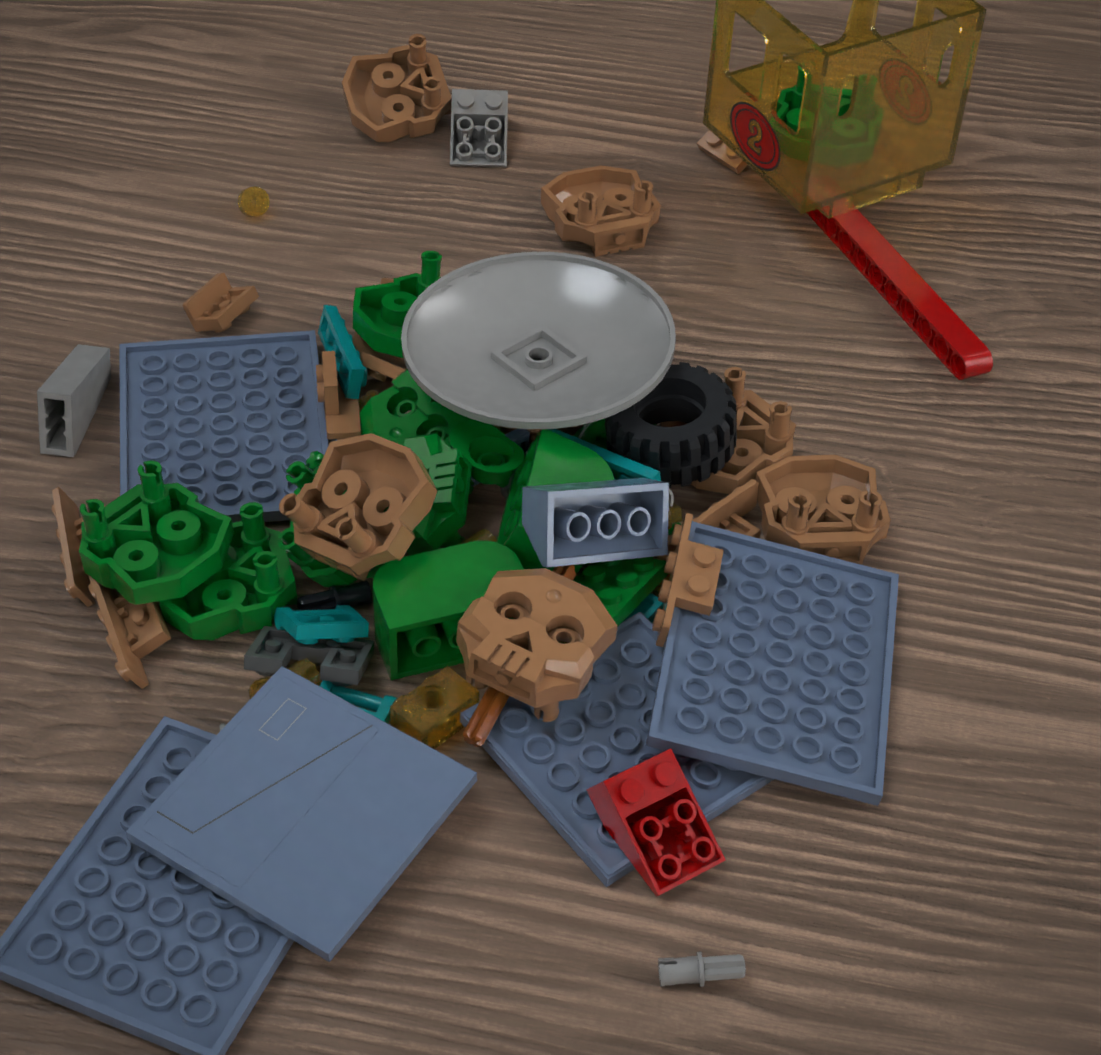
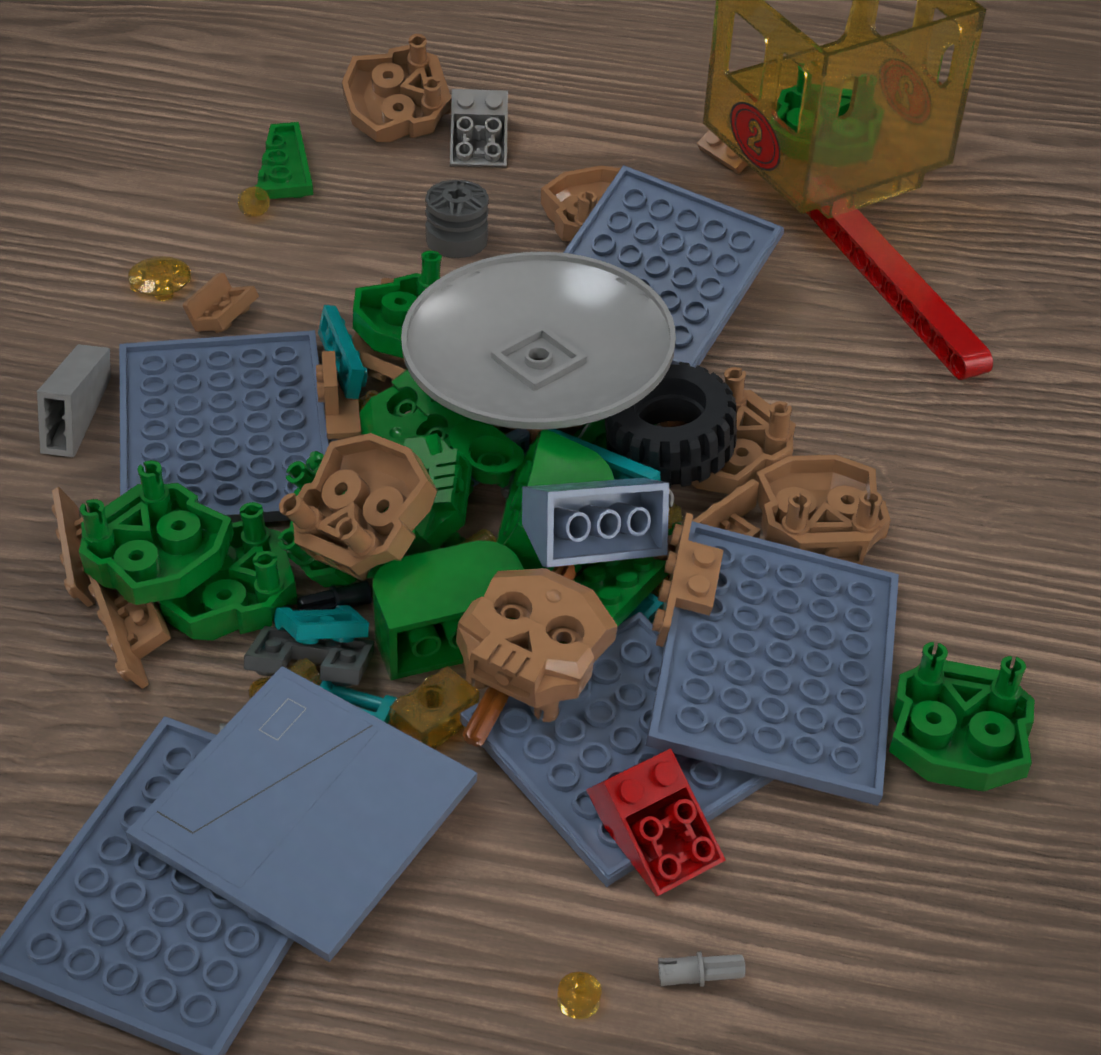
none -> clear yellow dish [128,256,191,301]
none -> green wing [254,122,313,201]
none -> dark grey wheel [425,179,489,258]
none -> clear yellow tile [557,971,602,1019]
none -> sand blue tile [563,165,784,368]
none -> green brick [889,642,1035,792]

